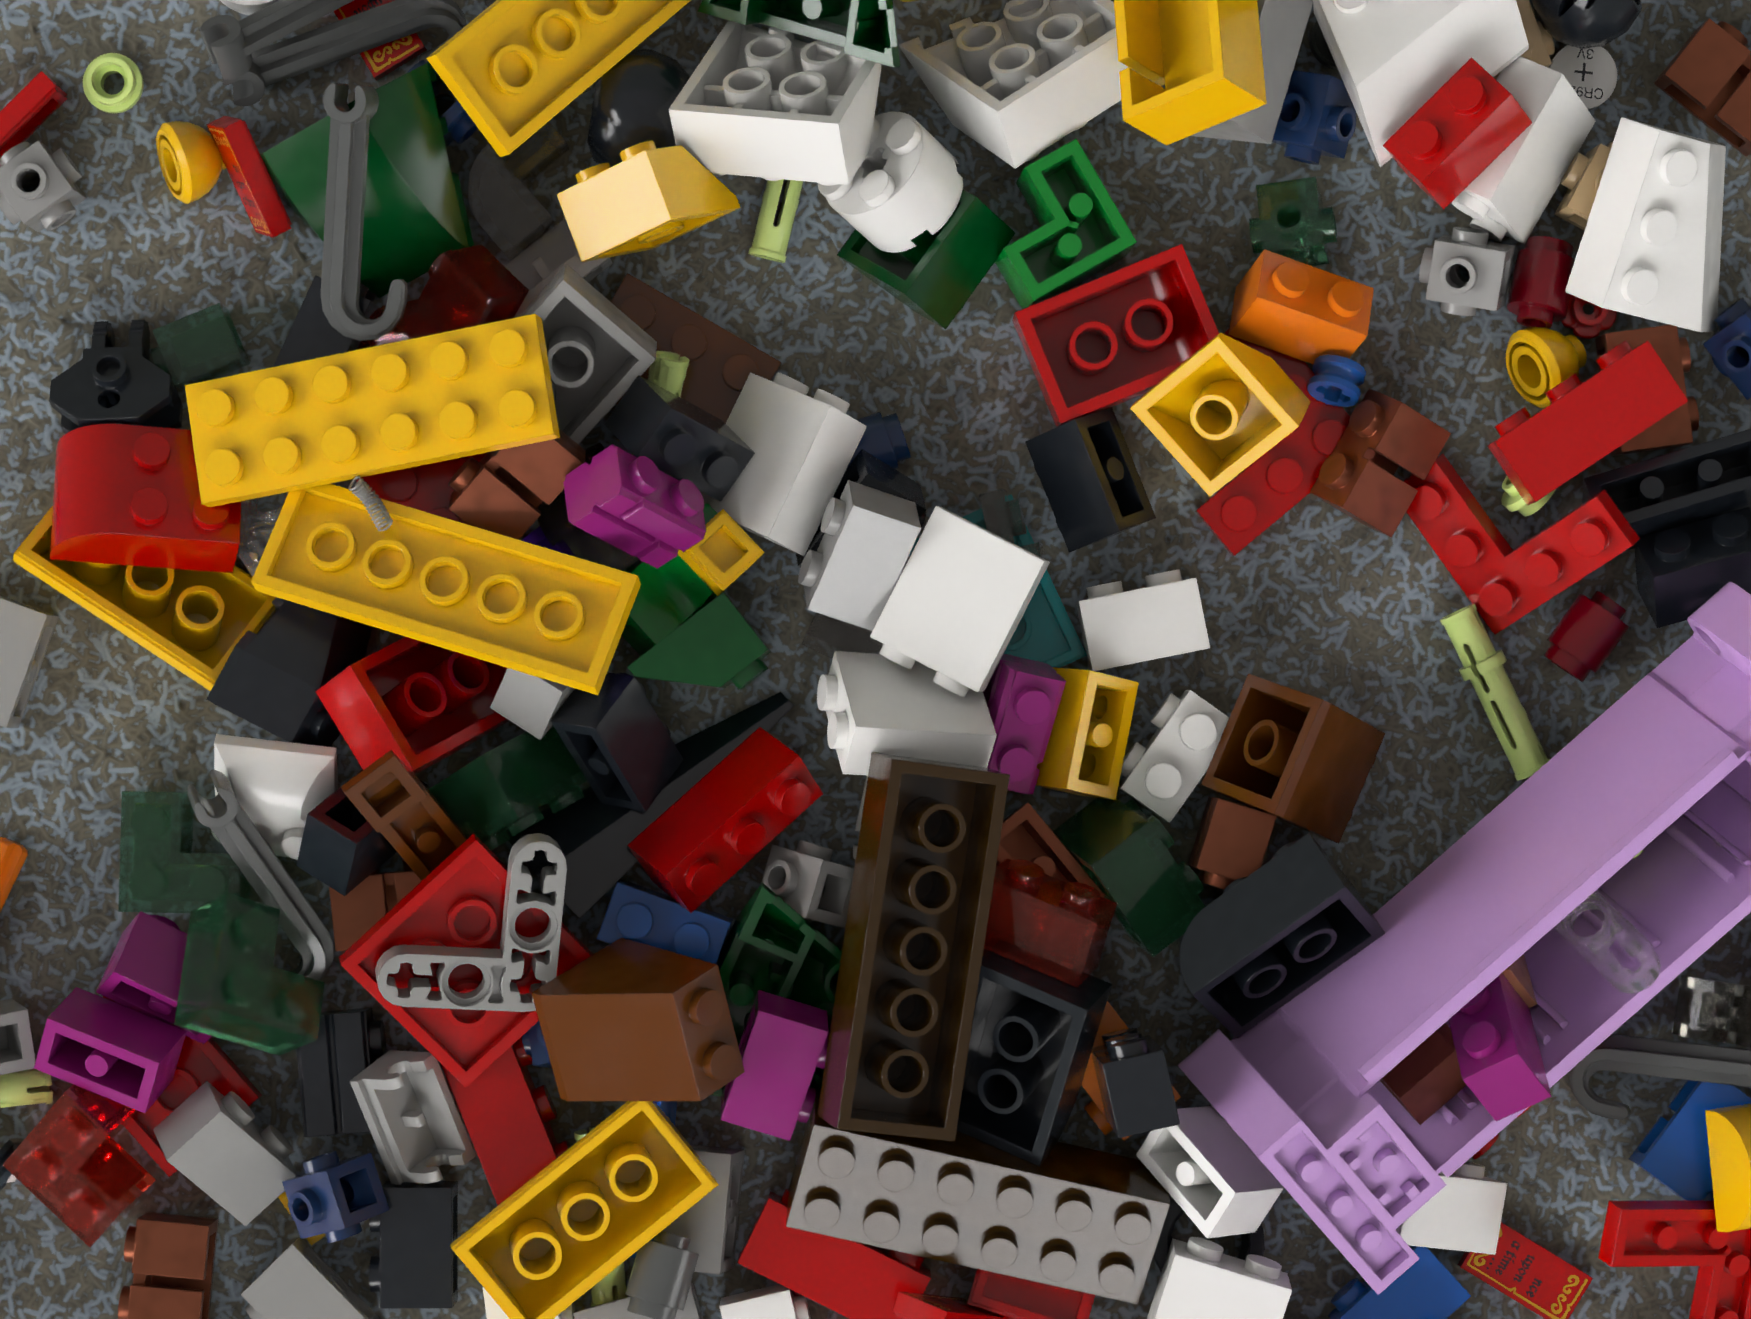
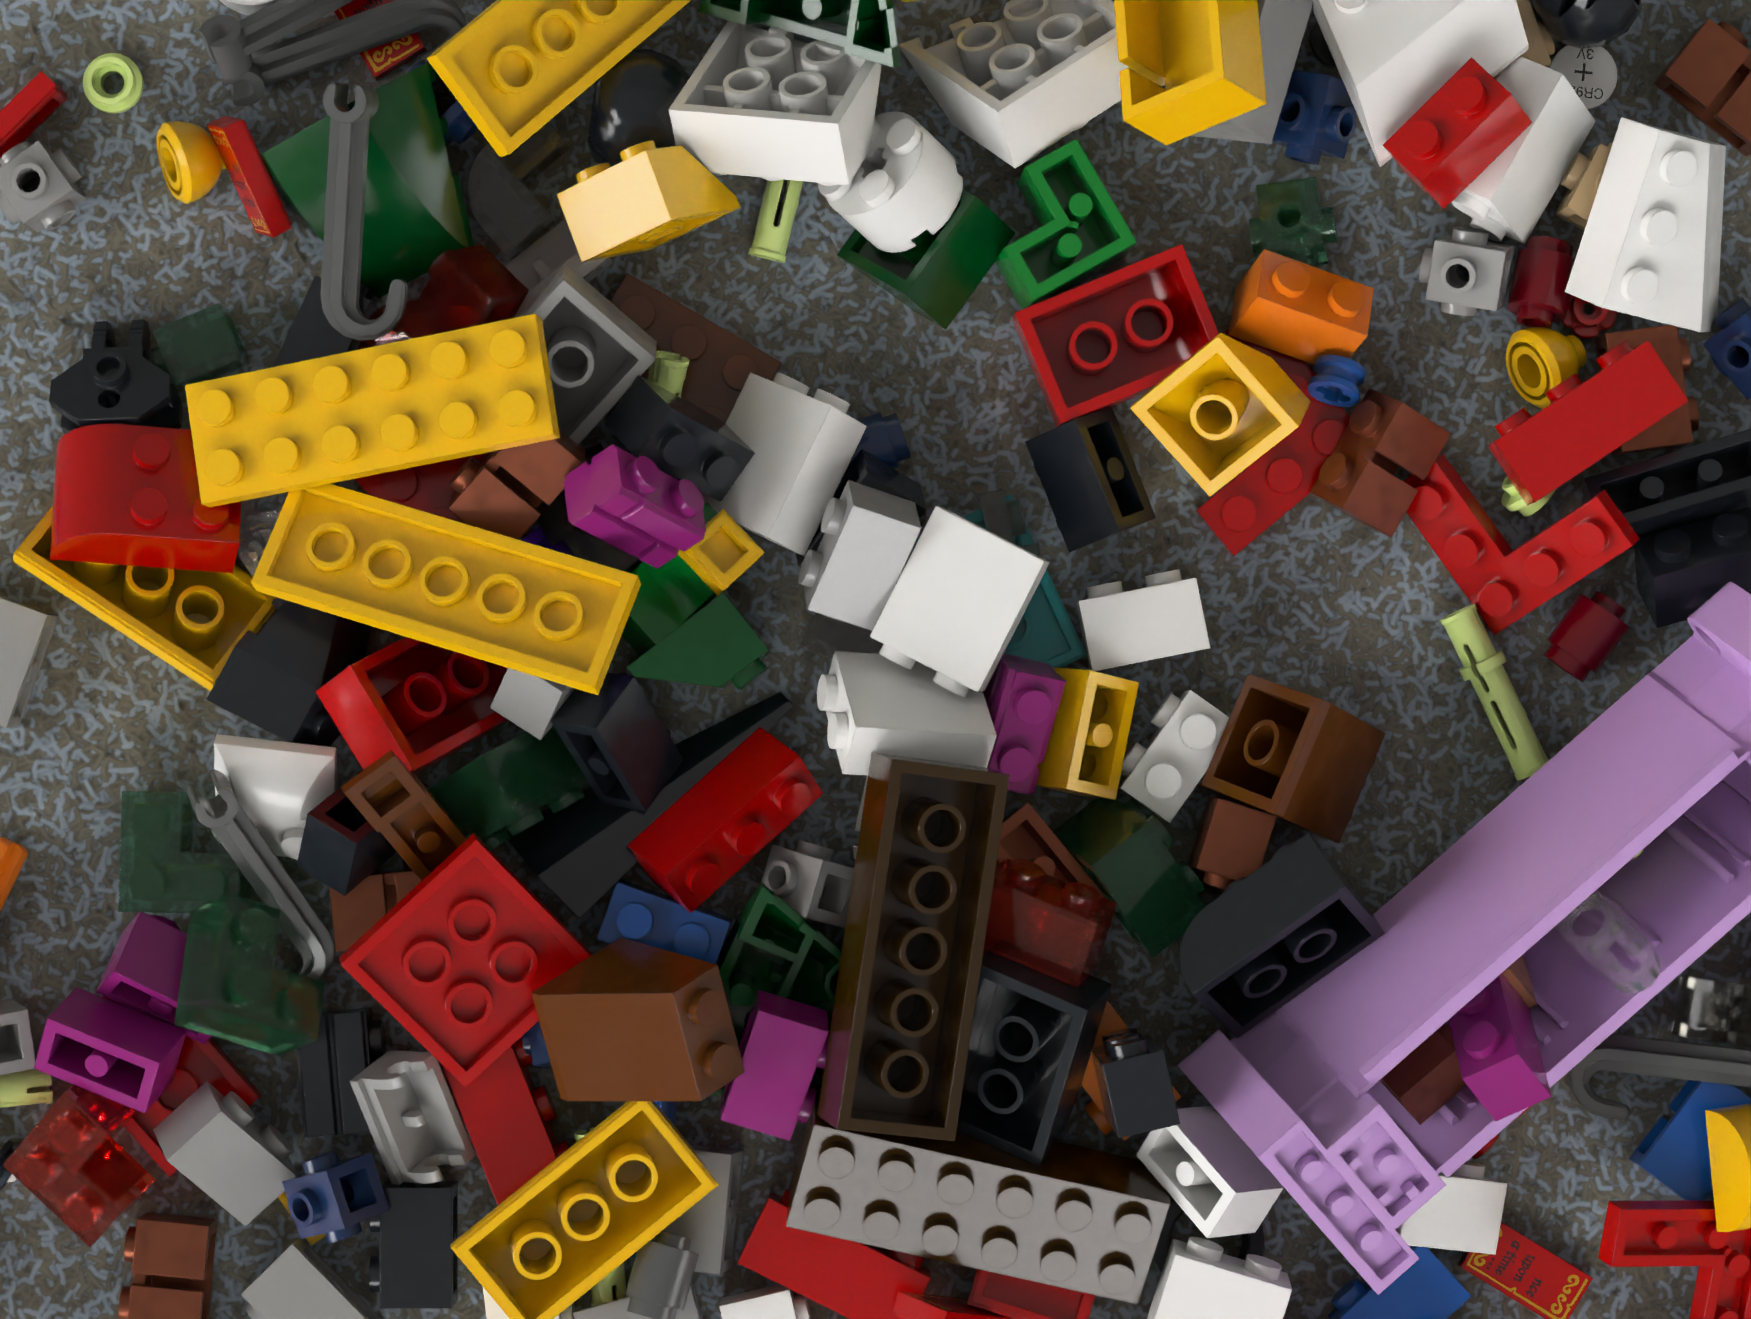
light grey leg [349,476,393,532] -> none
light grey beam [375,833,567,1012] -> none

